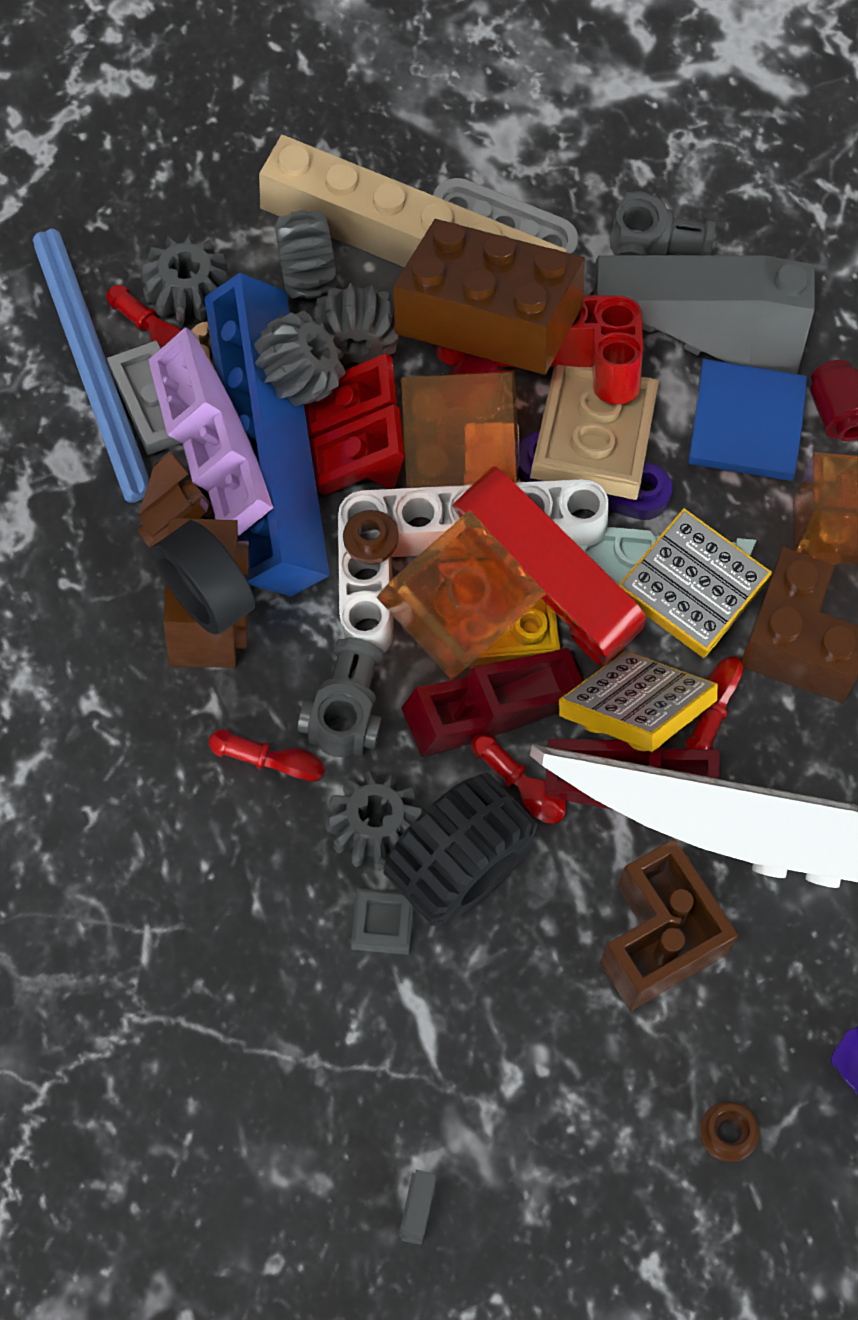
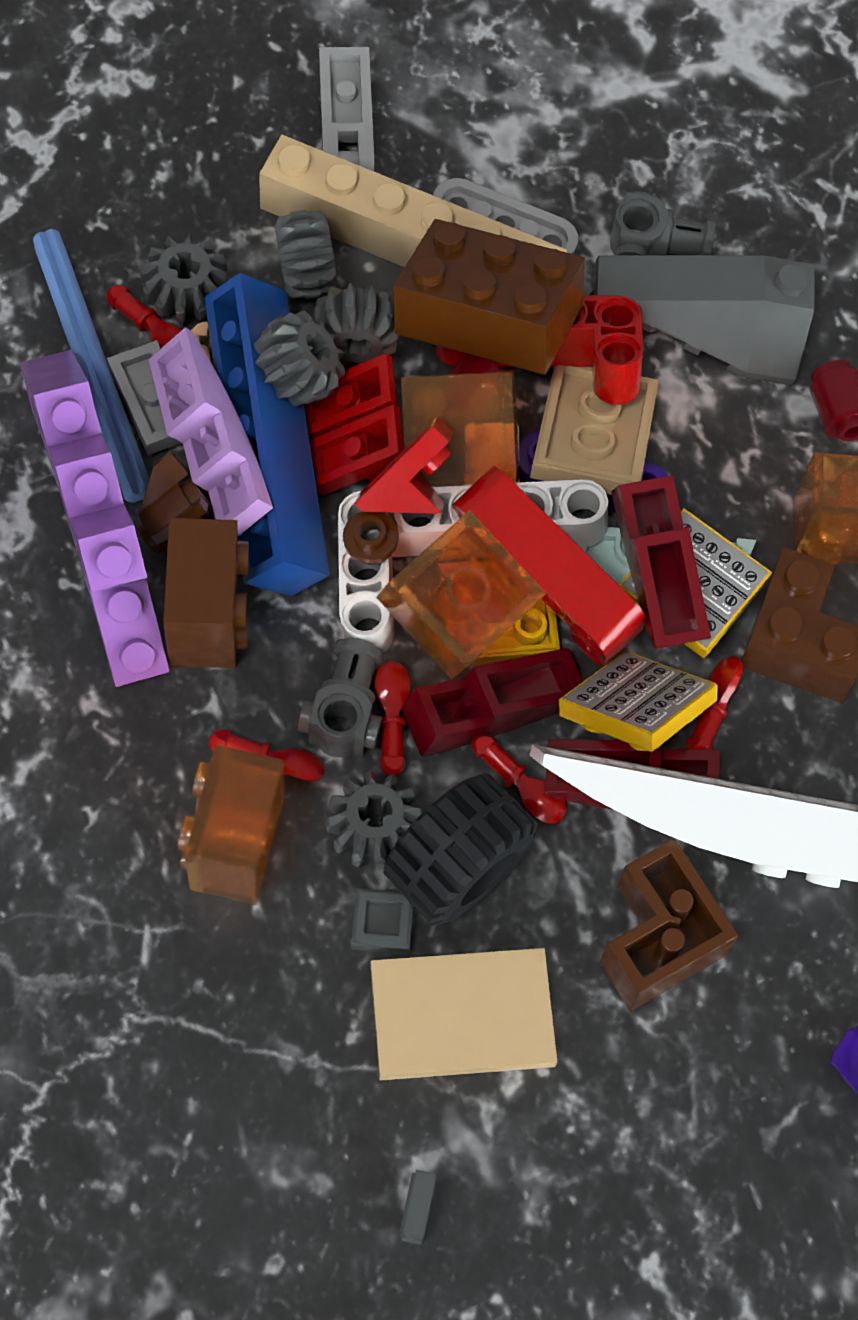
black tyre [152,519,255,635] -> none
blue slope [688,359,807,481] -> none
reddish brown plate [699,1101,760,1163] -> none
none -> medium lavender arch [20,349,170,687]
none -> clear orange brick [178,745,285,905]
none -> light grey plate [319,47,374,171]
none -> red slope [354,416,453,514]
none -> tan tile [370,948,557,1081]
none -> red piece [374,661,411,777]
none -> dark red slope [611,475,711,650]

